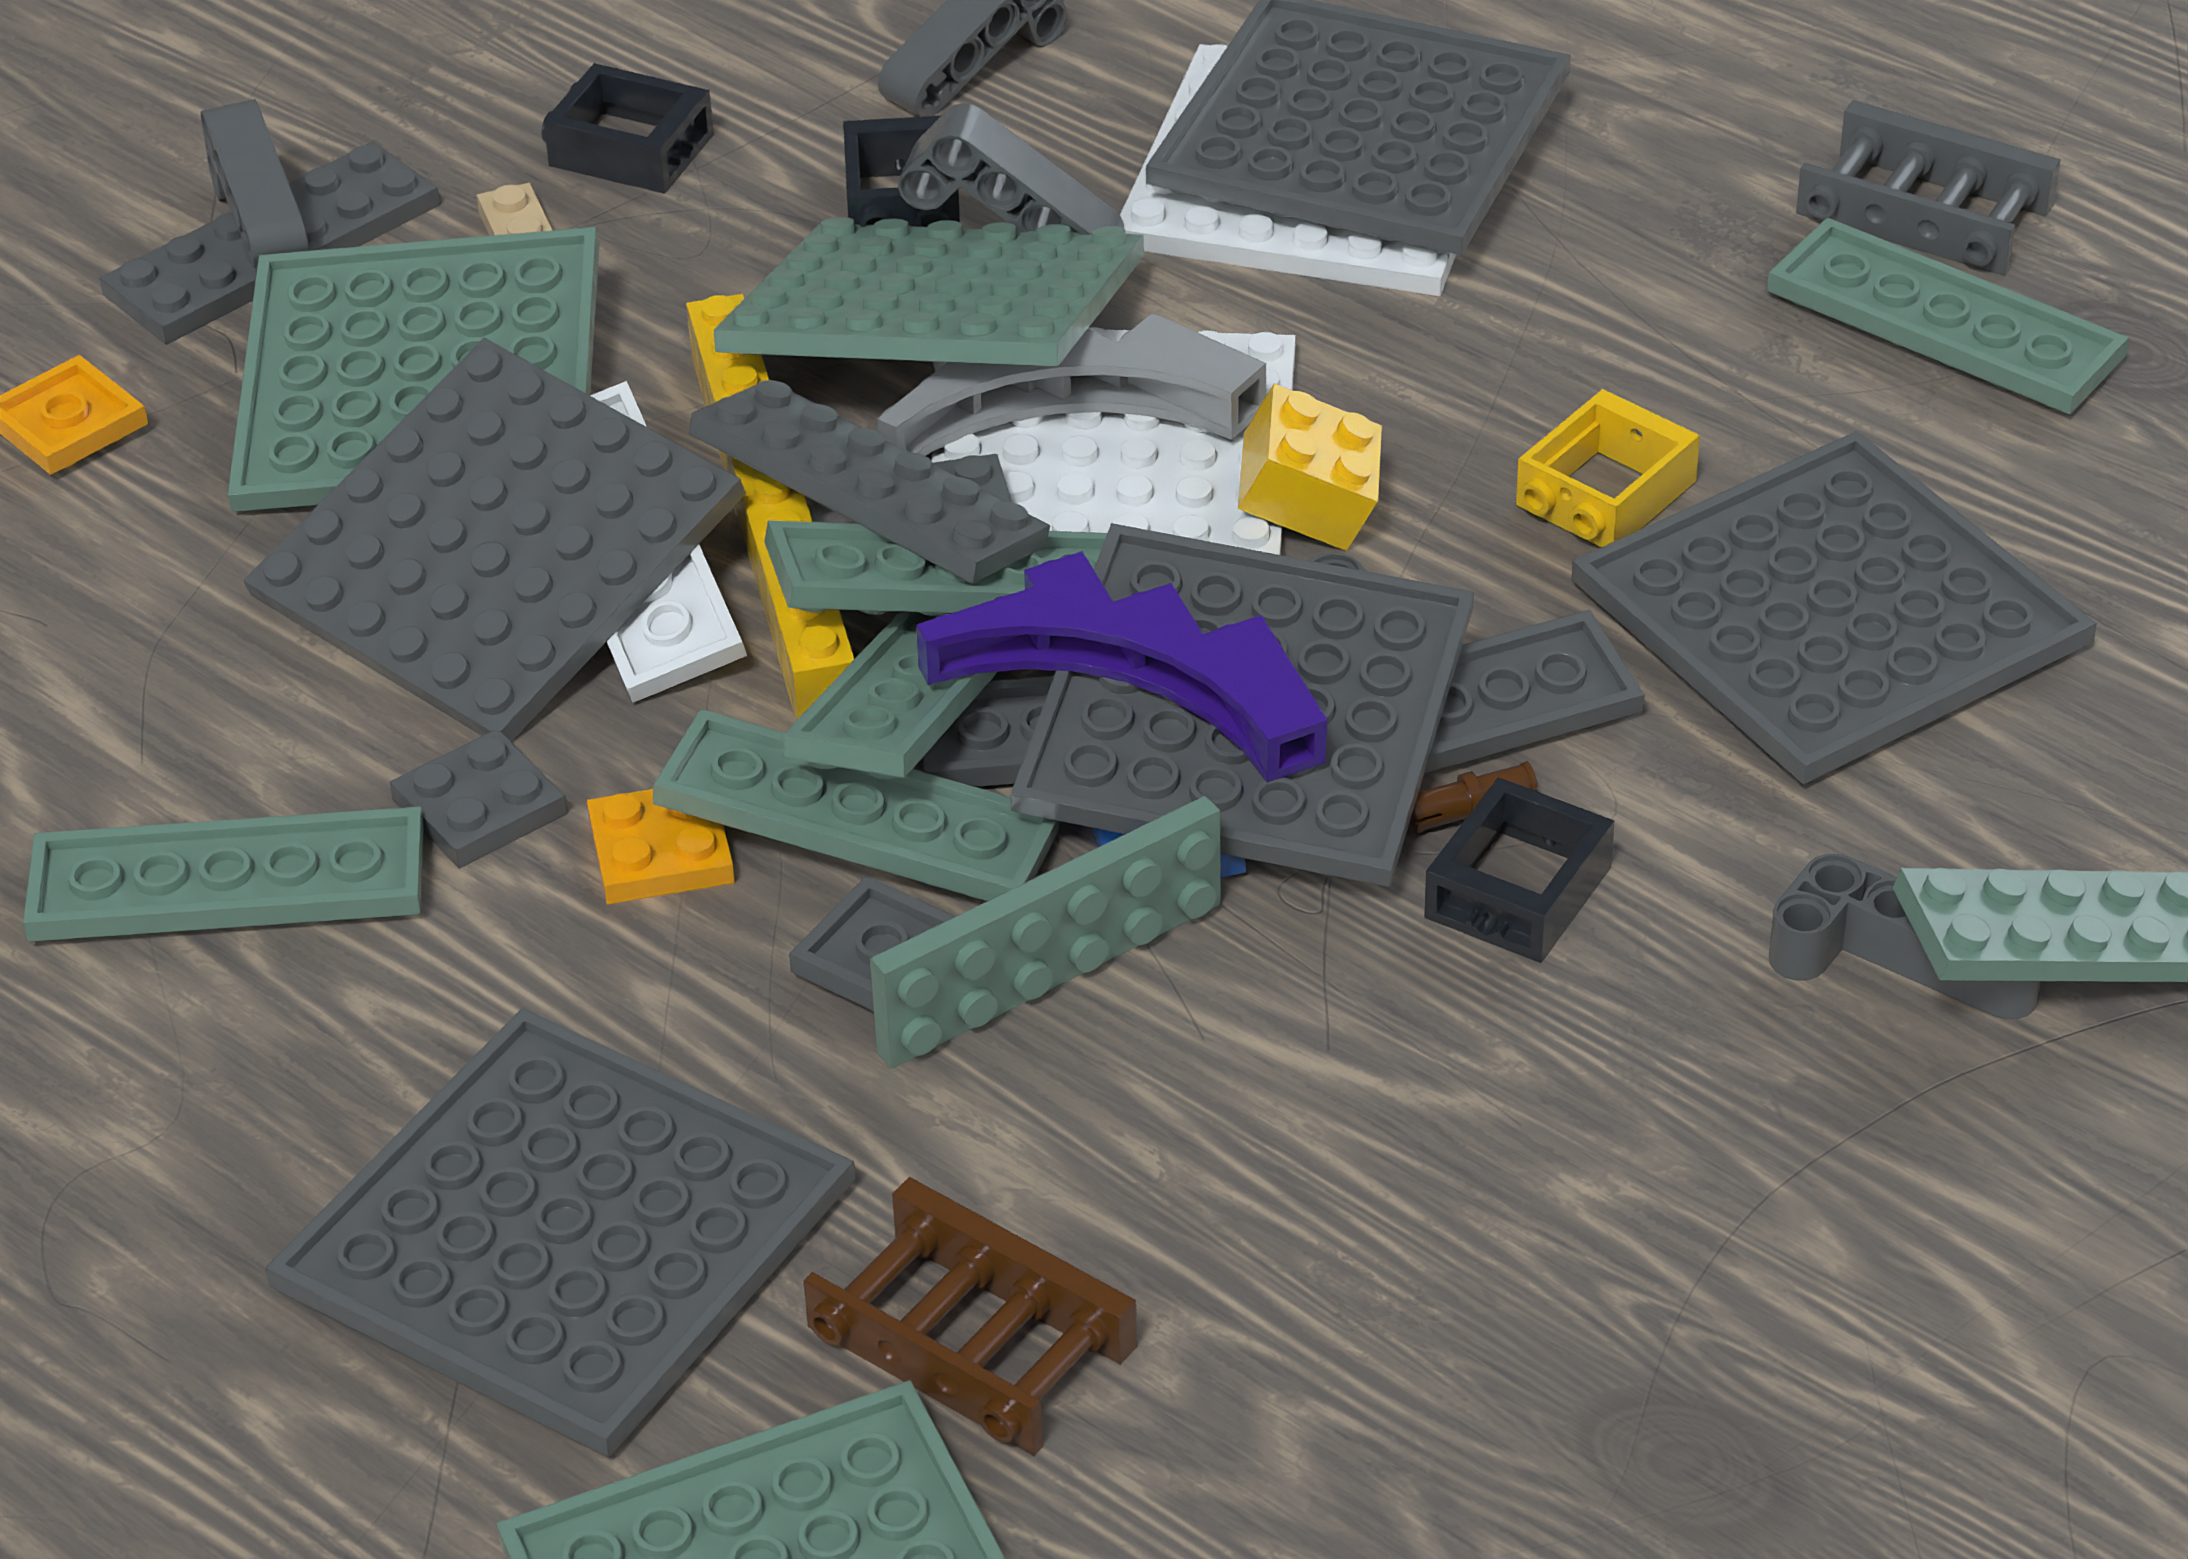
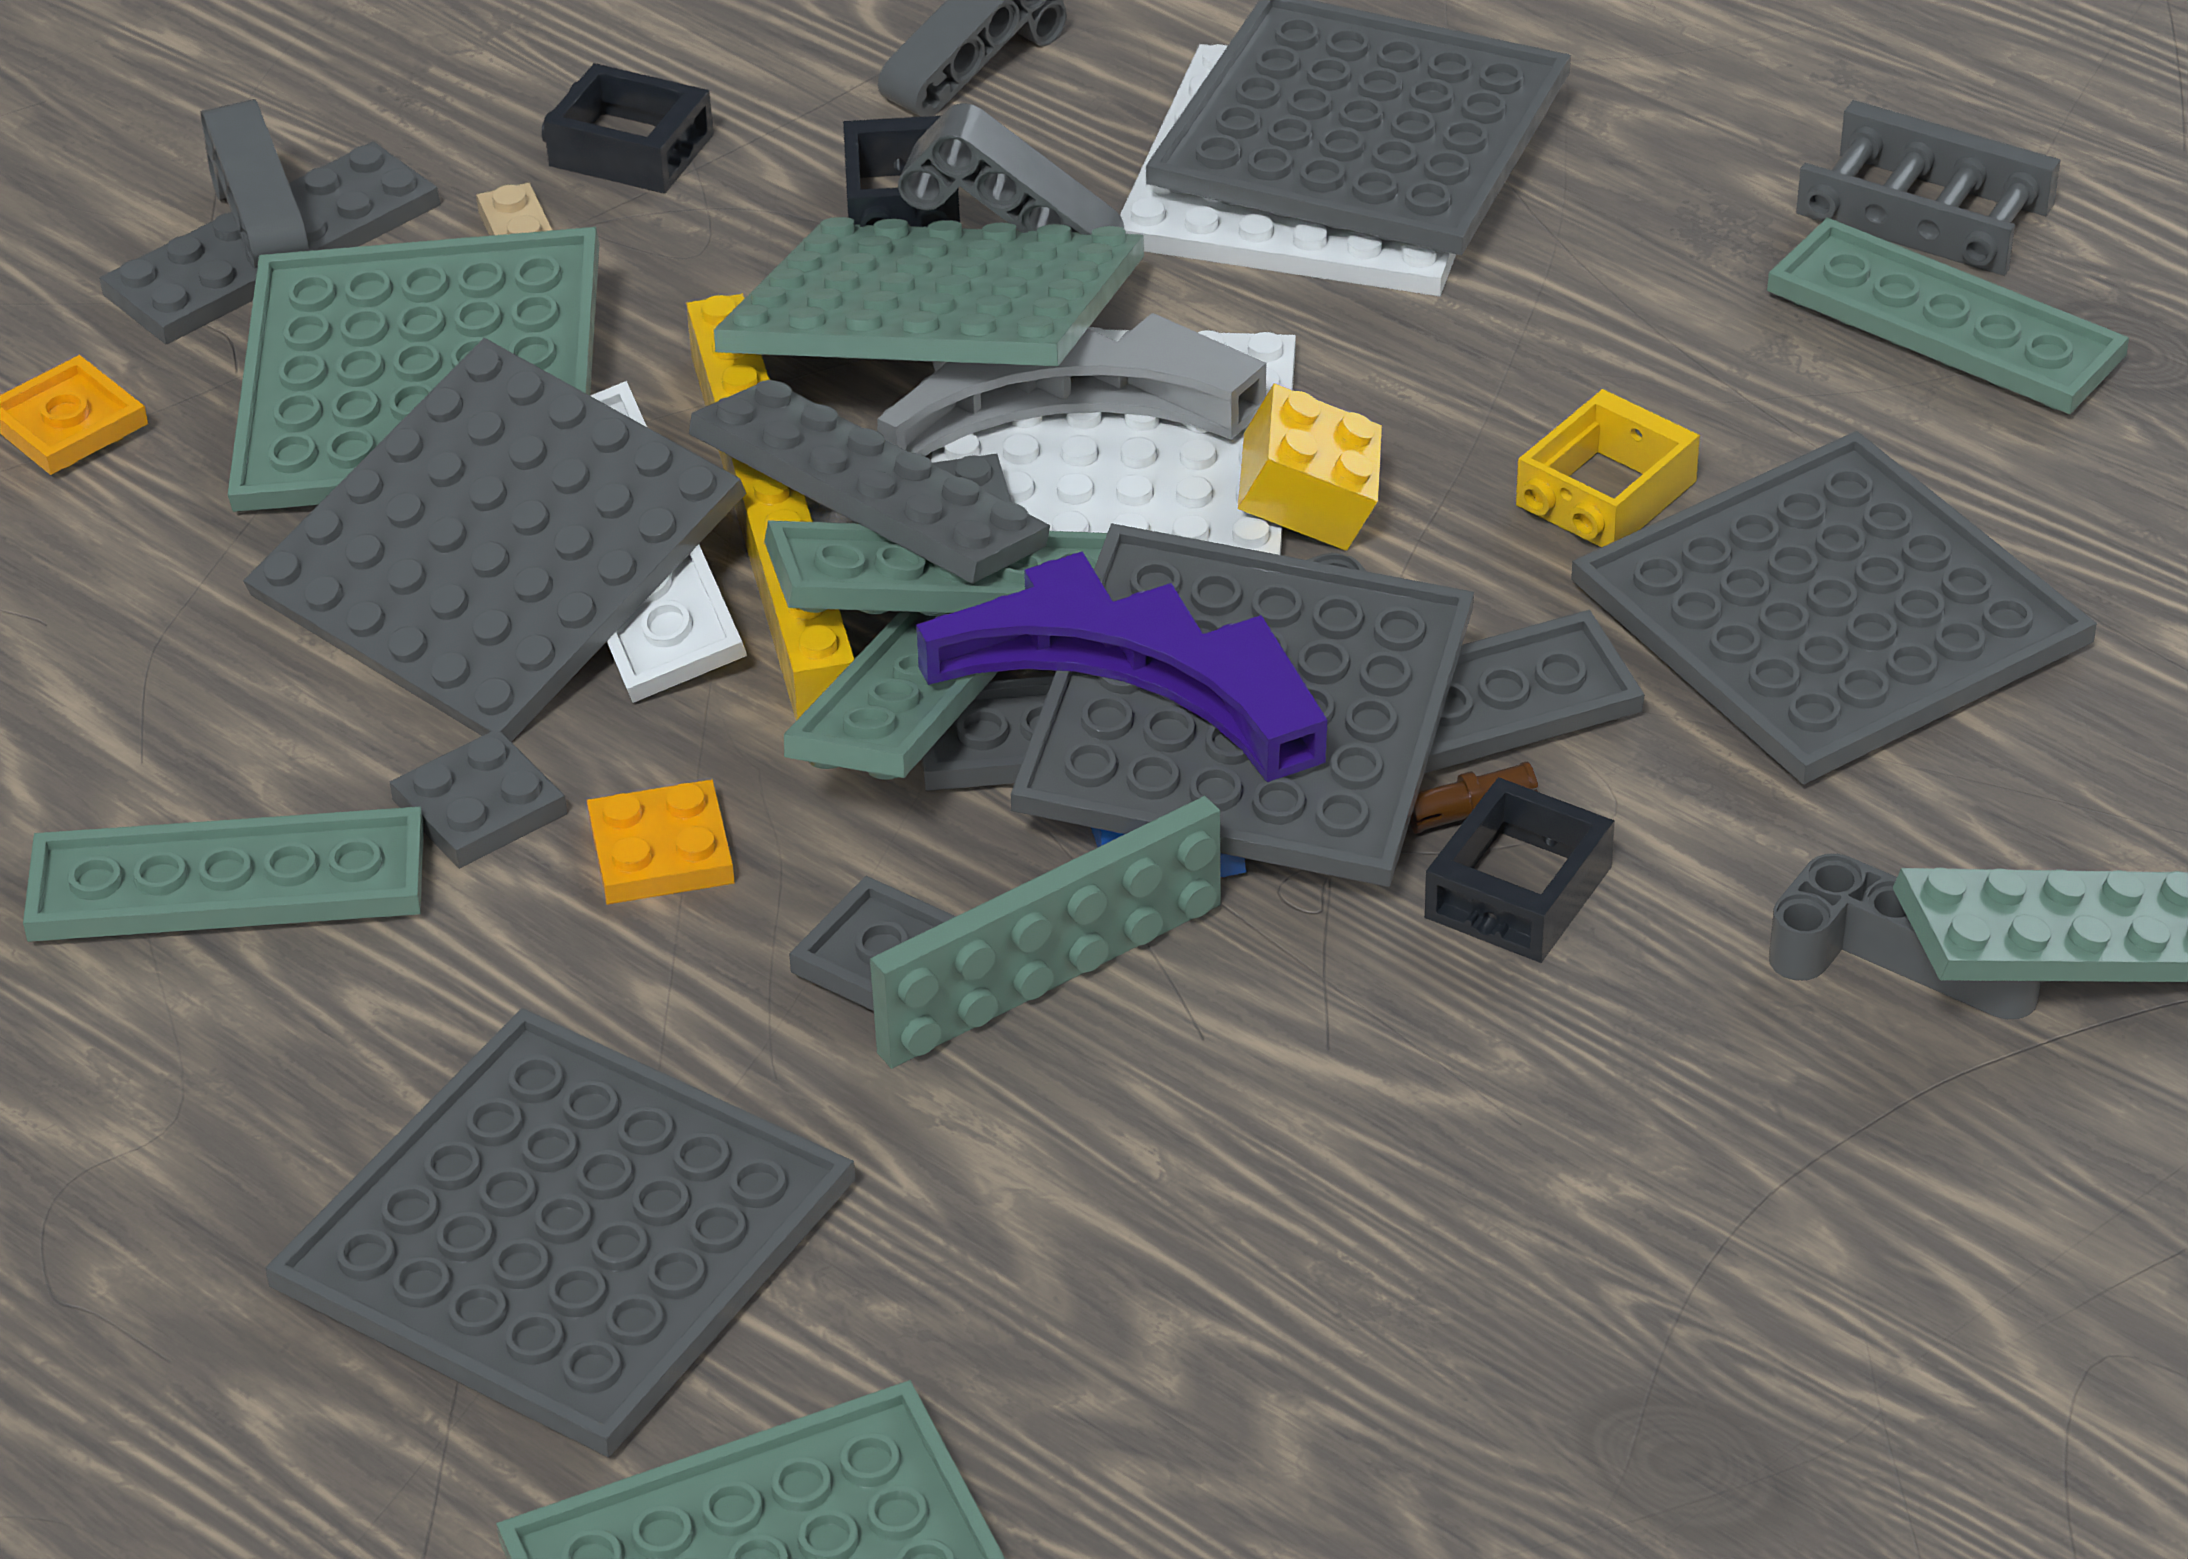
sand green plate [652,708,1060,901] -> none
reddish brown fence [803,1177,1137,1456] -> none

